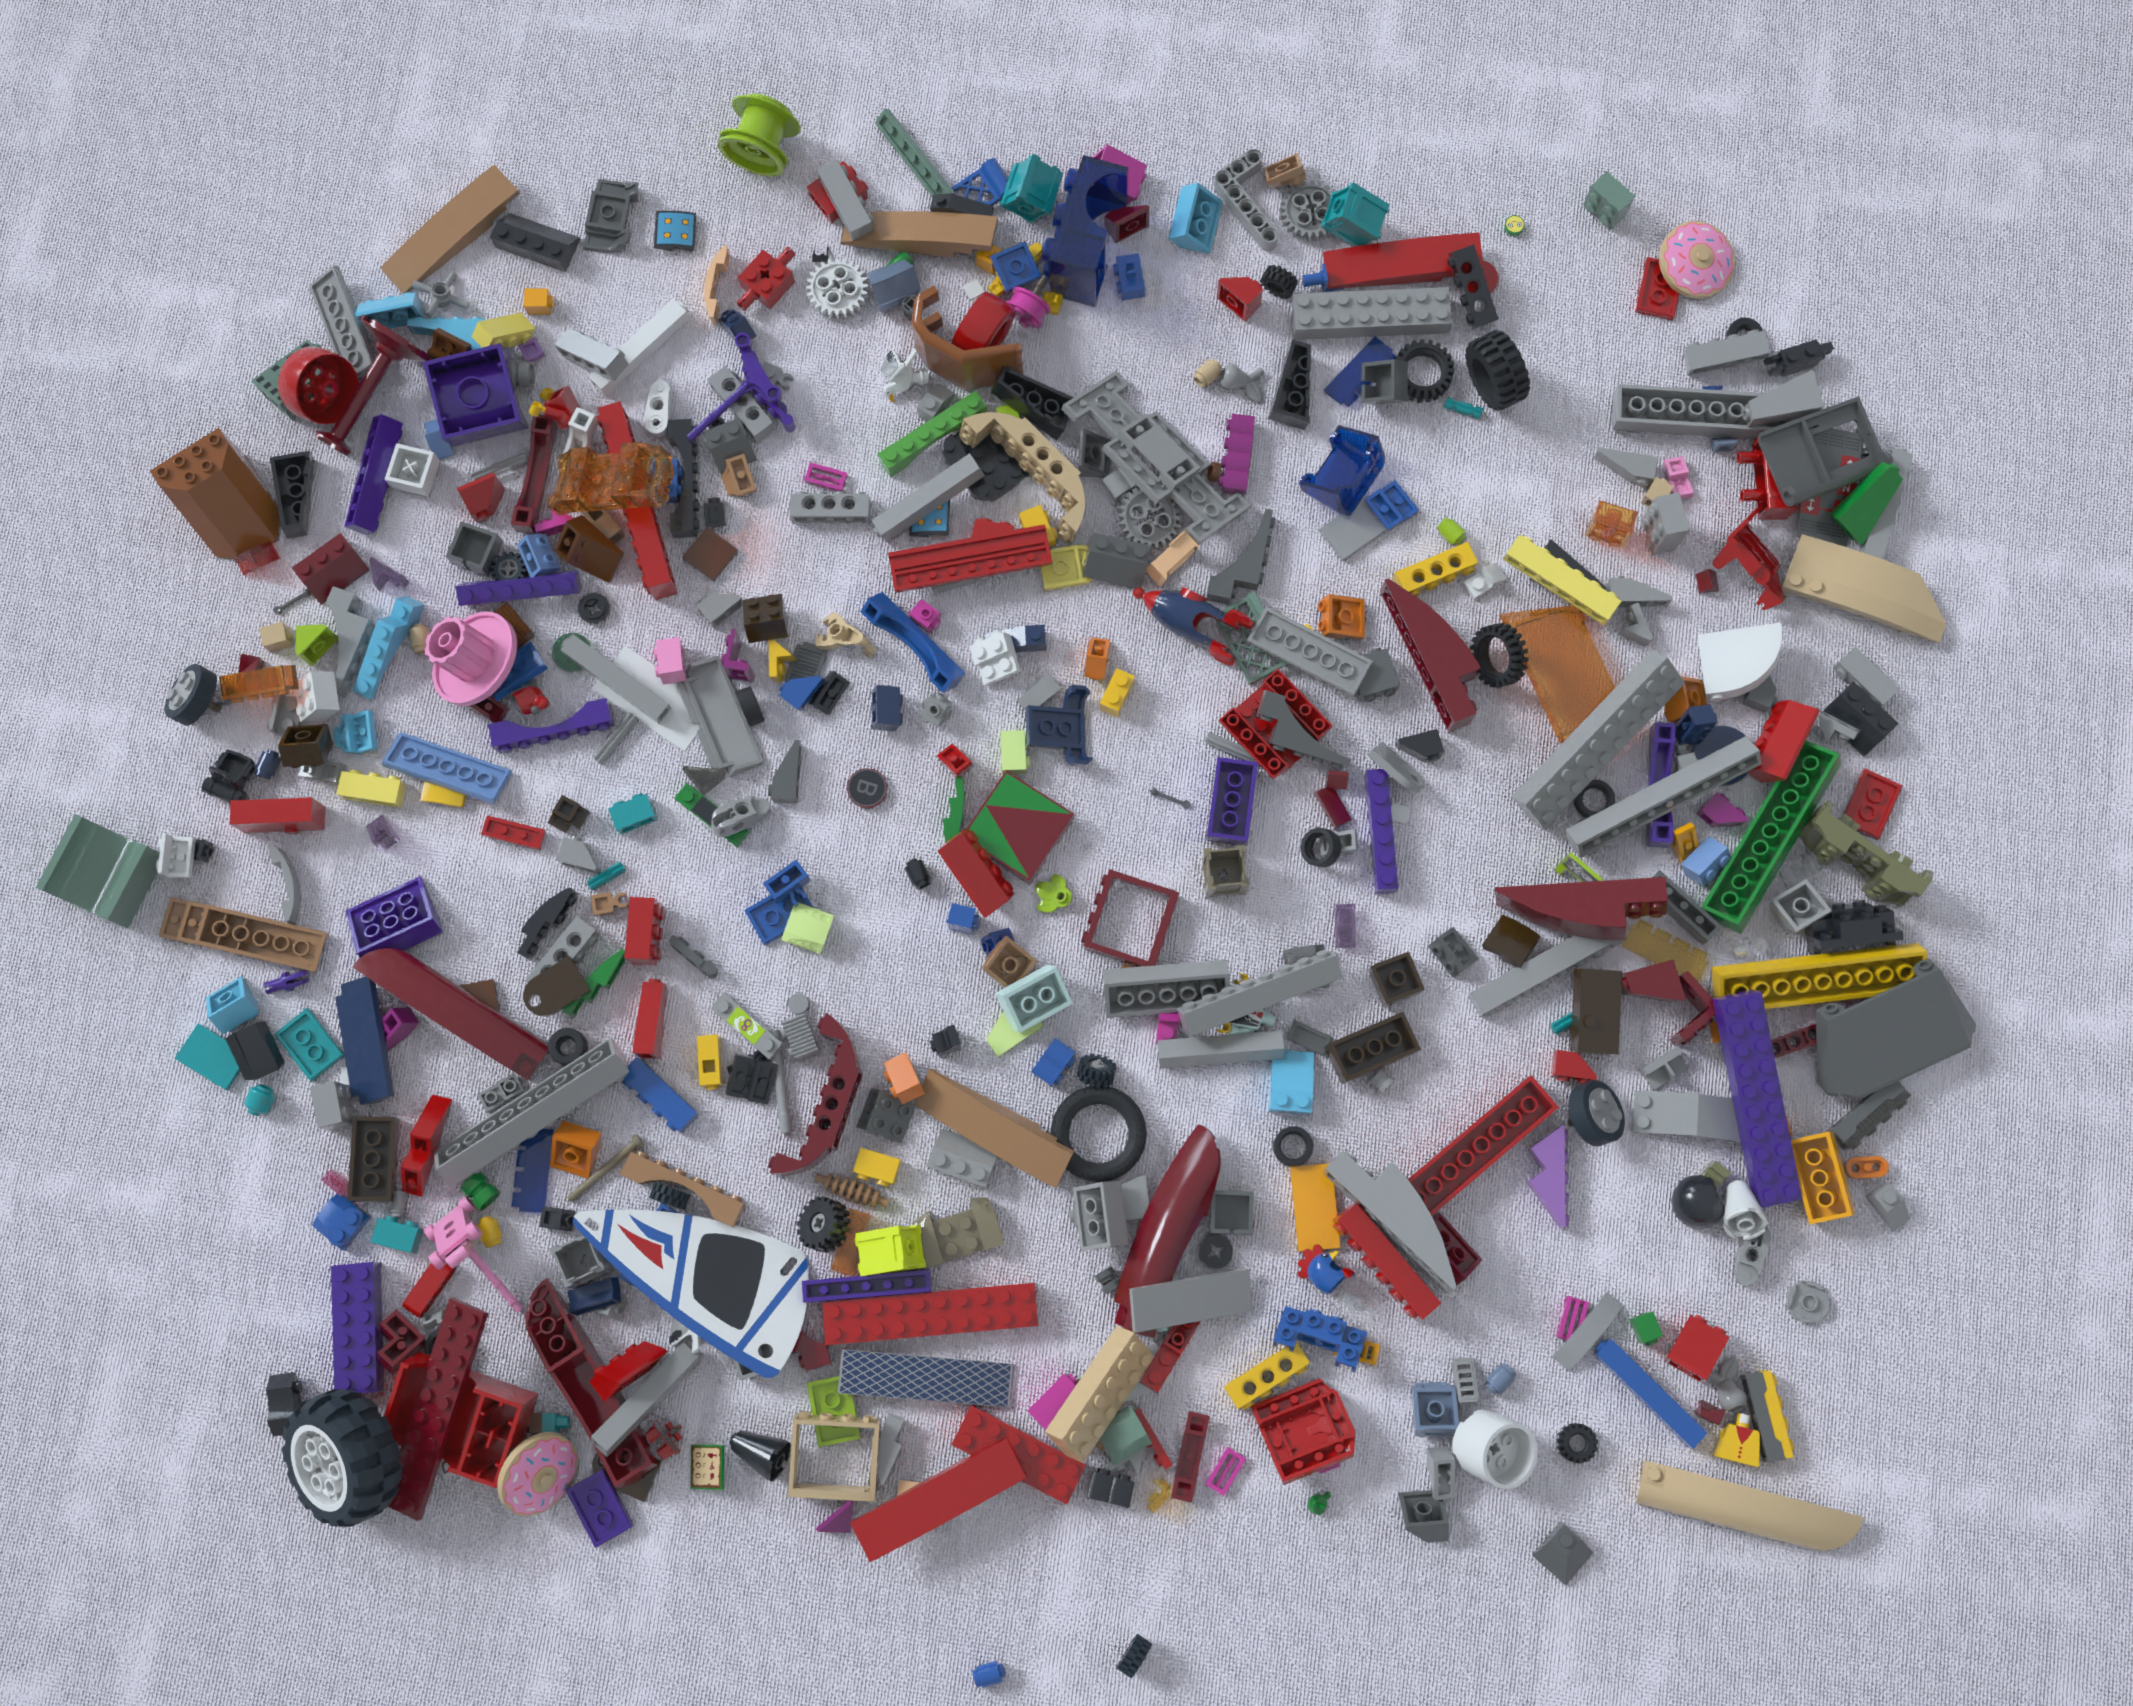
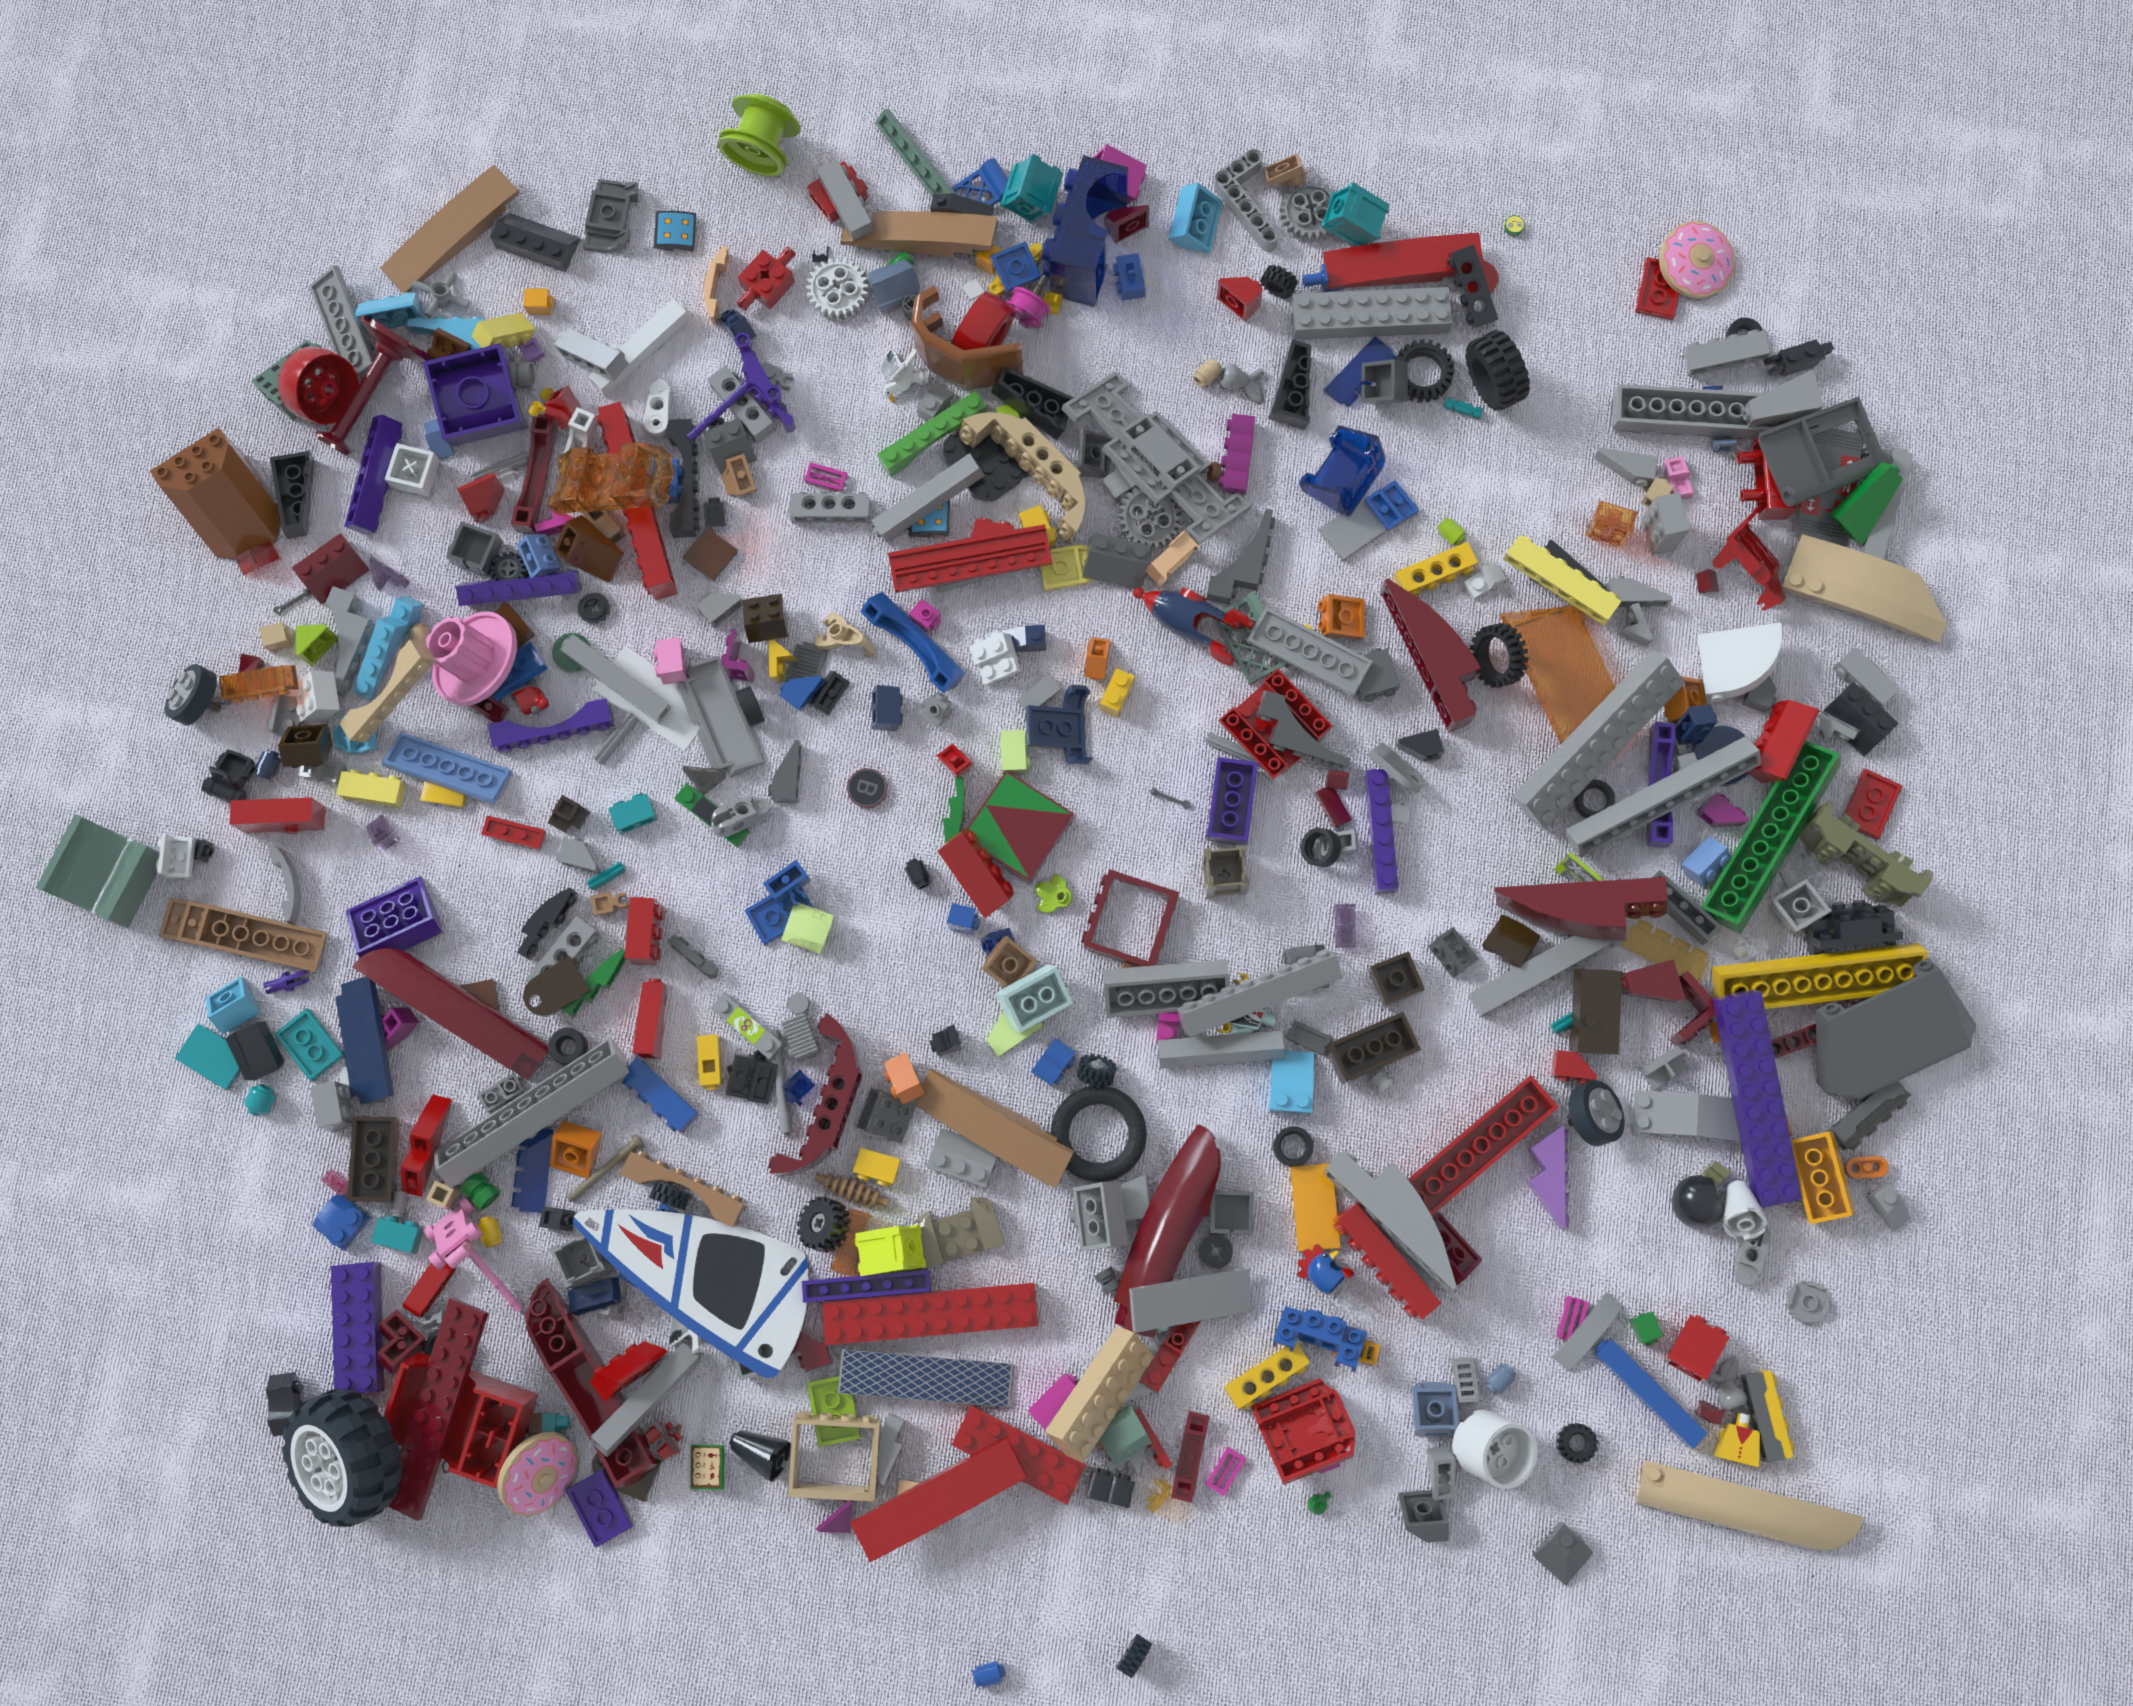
sand green brick [1583,171,1635,230] -> none
light orange slope [1671,822,1699,863] -> none
none -> tan arch [339,640,435,743]
none -> tan brick [426,1180,461,1210]
none -> clear blue bracket [782,1069,815,1106]

